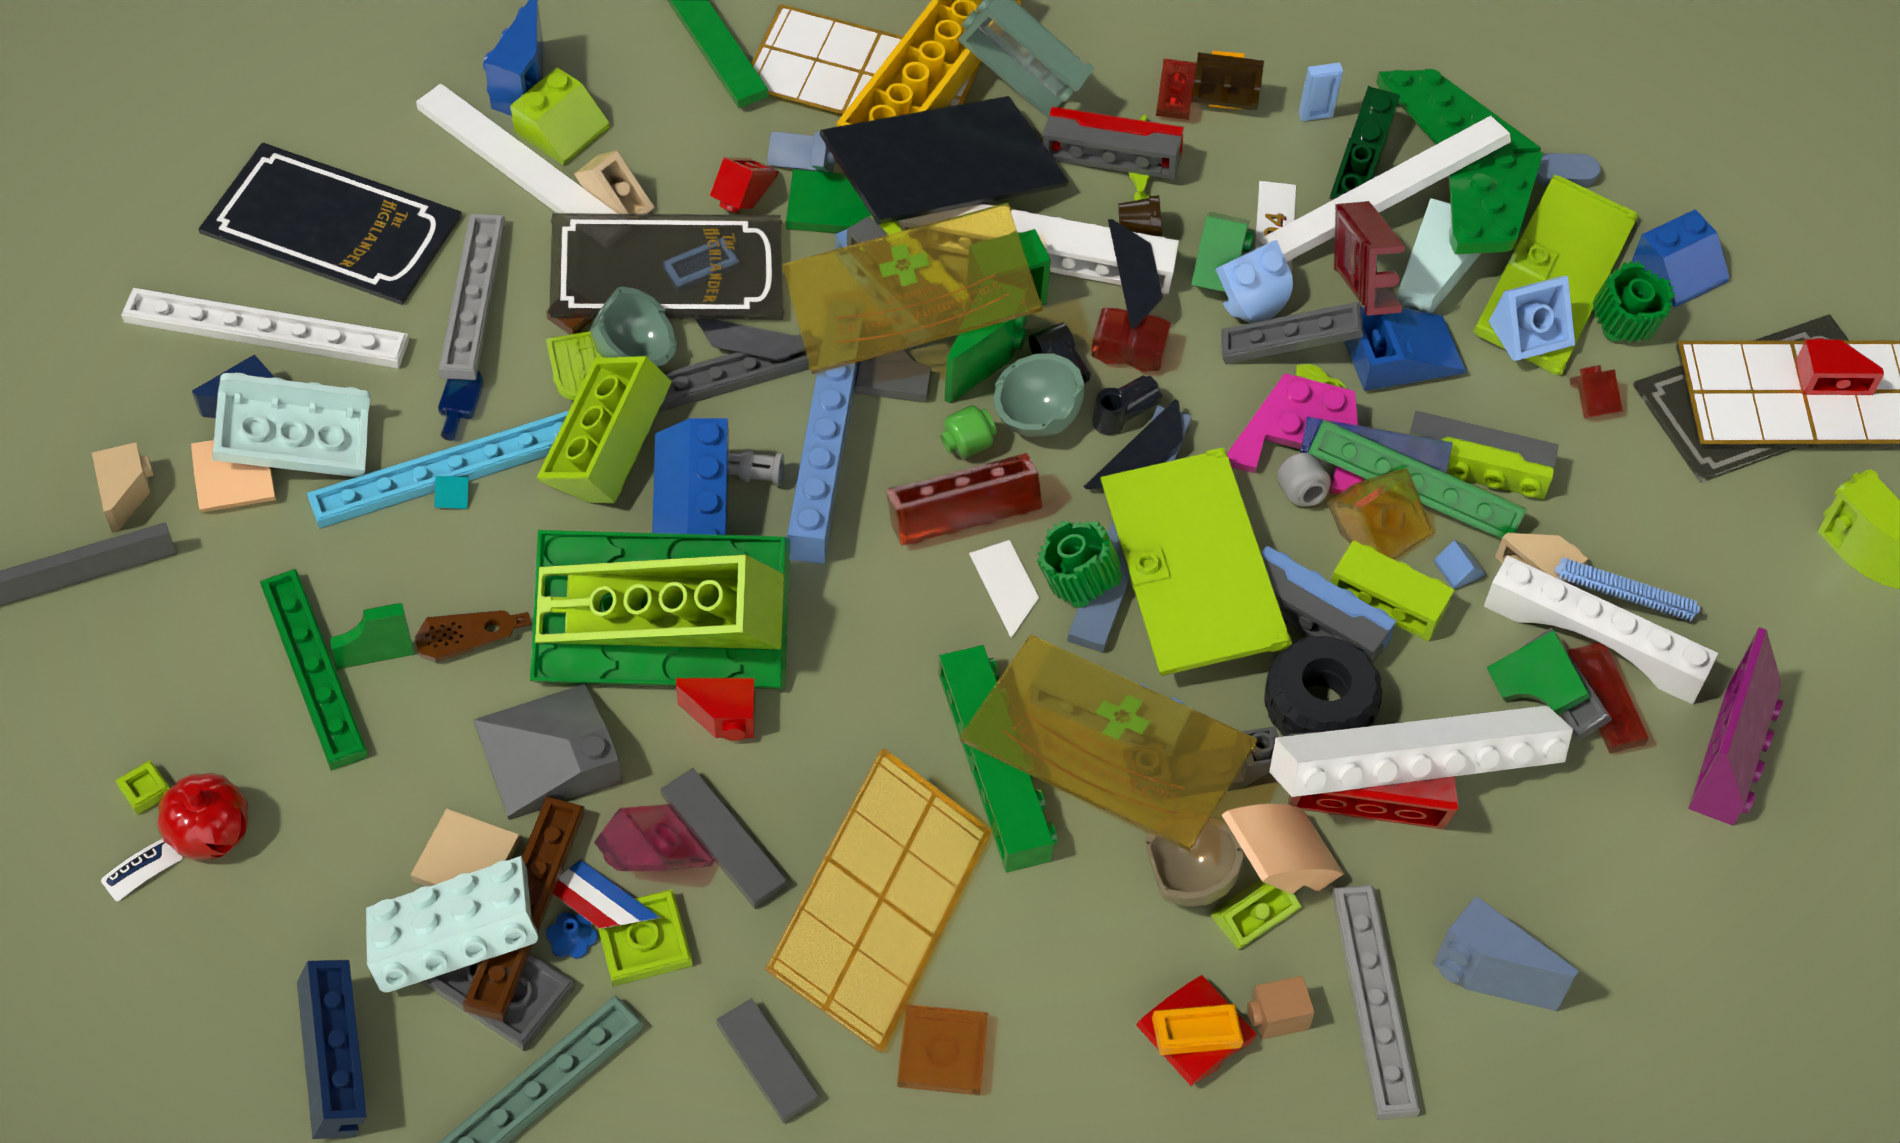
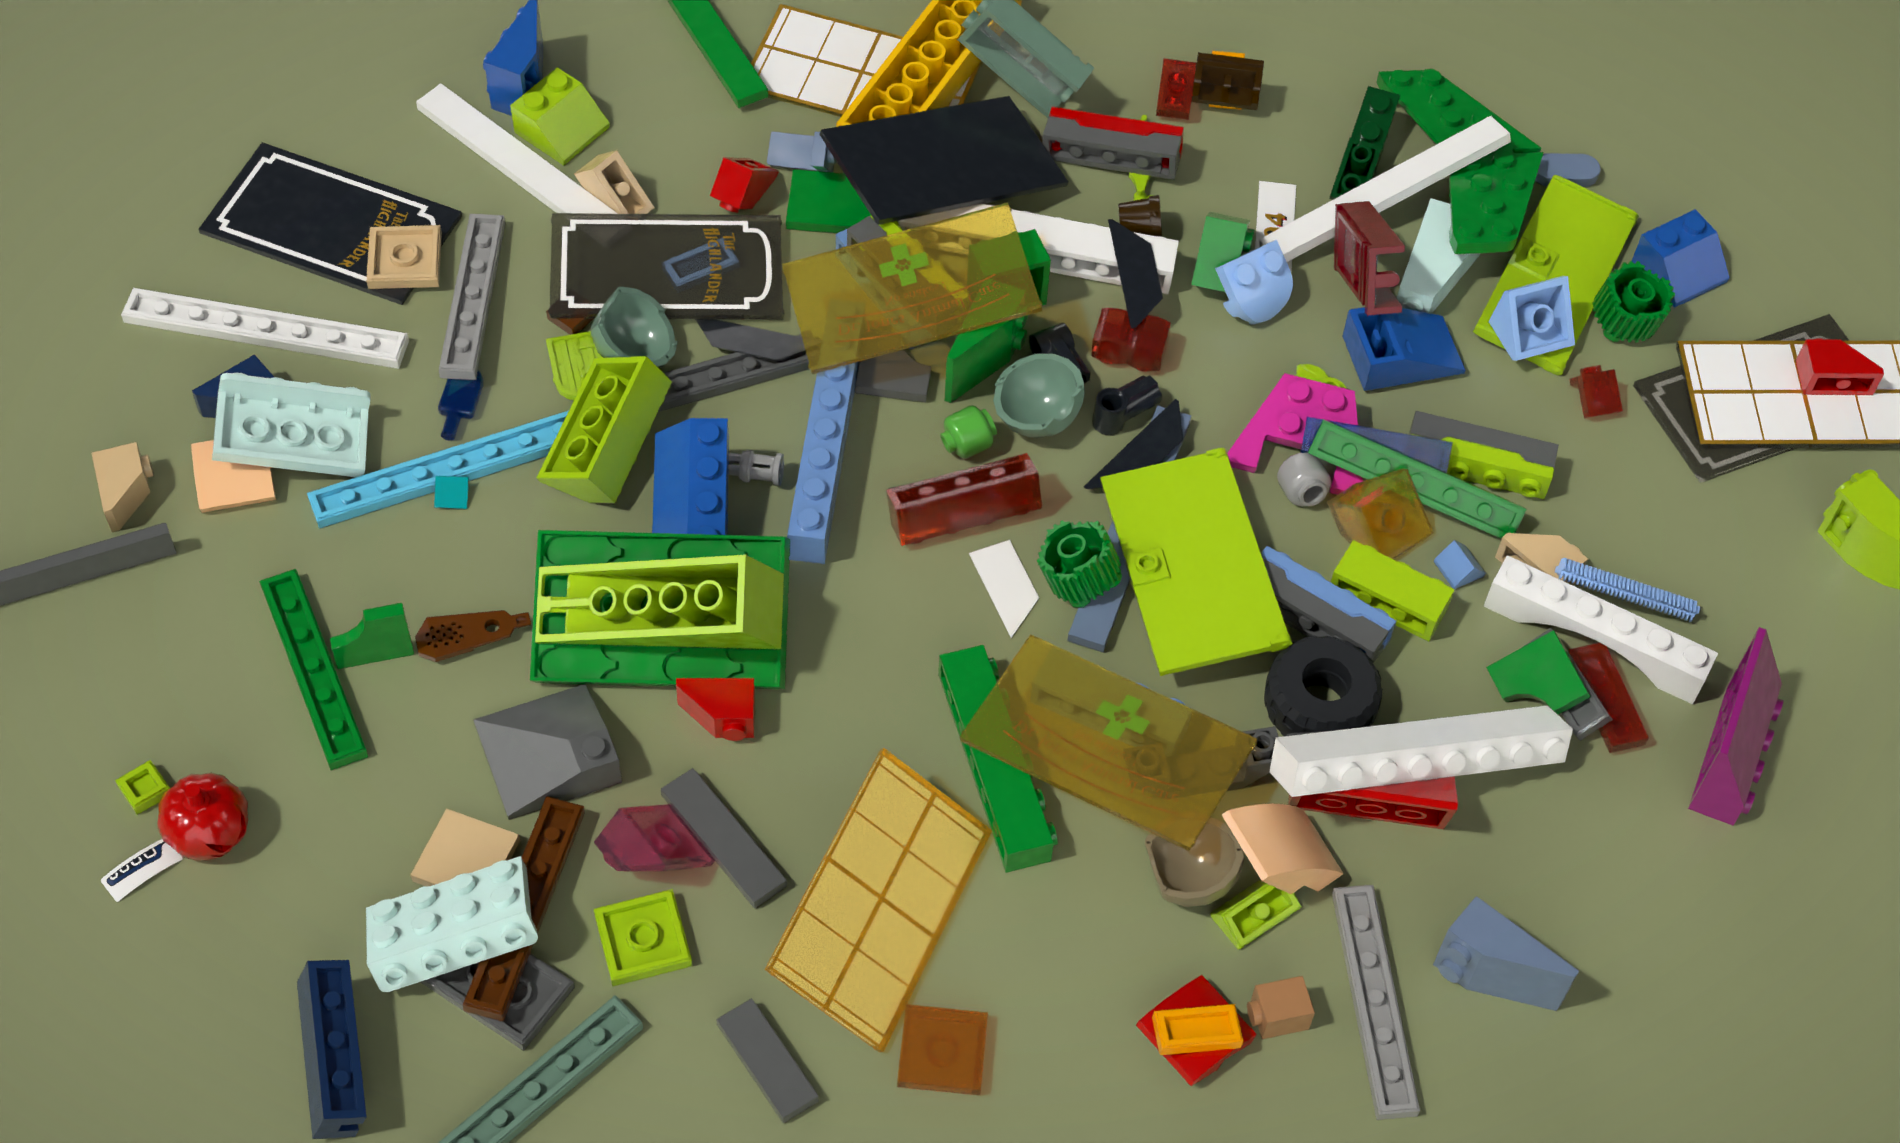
blue plant [546,912,598,959] -> none
sticker [553,859,660,929] -> none
dark grey tile [1222,302,1364,364] -> none
light blue tile [1298,63,1343,121] -> none
none -> tan tile [366,225,442,289]

